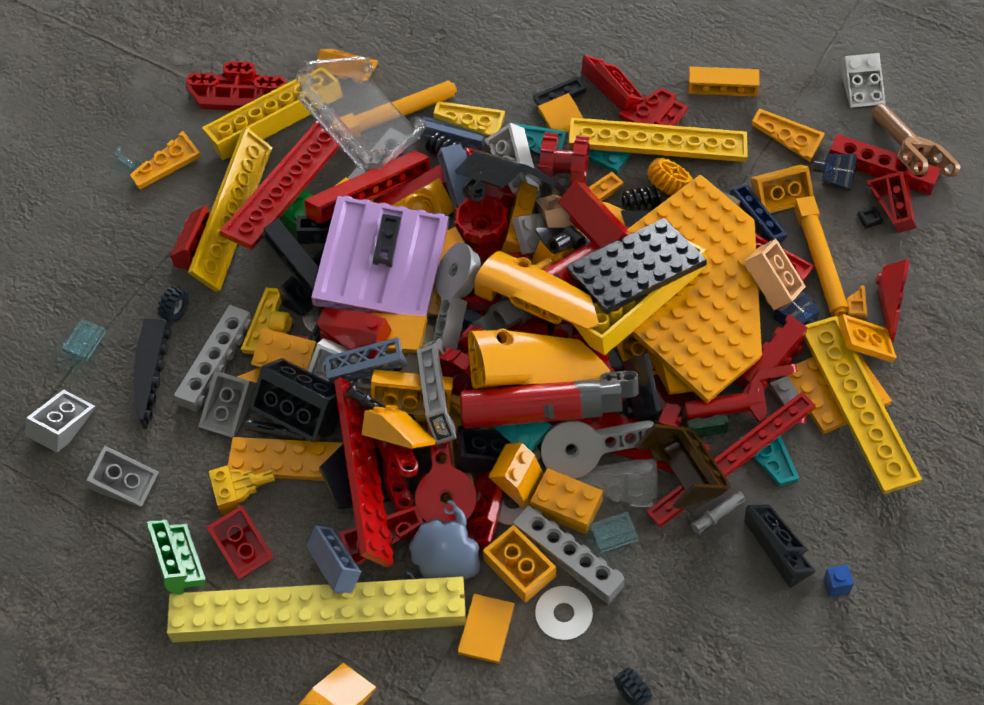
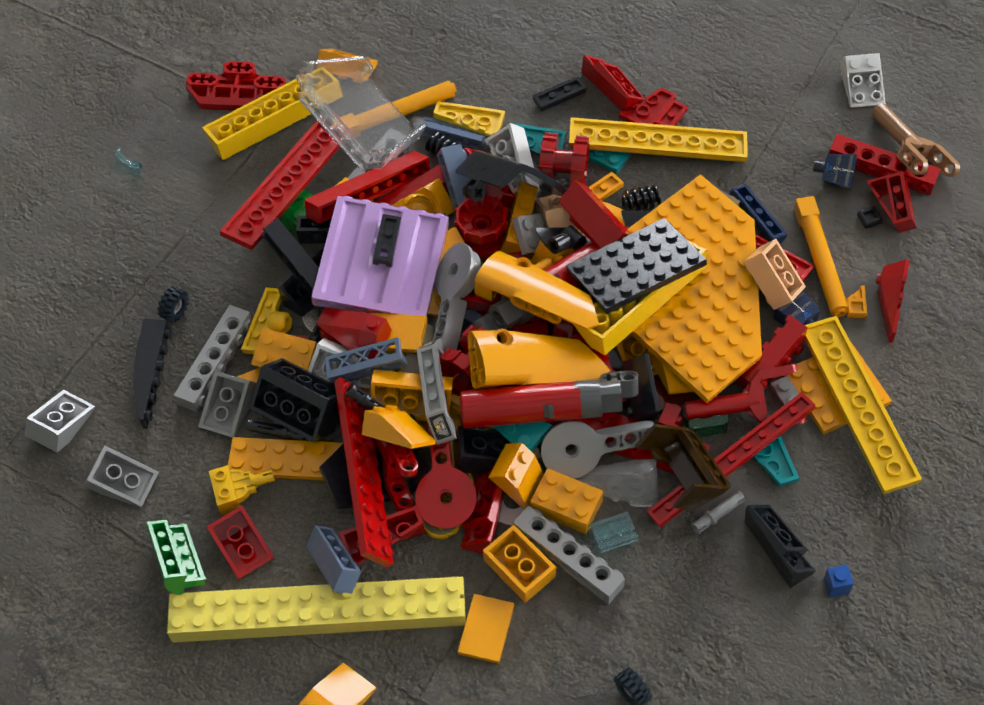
clear light blue plate [62,319,106,361] -> none
light orange wing [130,131,201,190] -> none
red slope [170,206,210,270] -> none
yellow plate [188,127,272,292] -> none
sand blue piece [402,500,481,580] -> none
white sticker [535,586,593,640] -> none
light orange slope [538,93,583,133] -> none
light orange gear [646,158,693,196] -> none
light orange brick [688,67,759,97] -> none
light orange slope [750,165,814,213] -> none
light orange wing [752,108,825,162] -> none
light orange plate [838,314,897,363] -> none

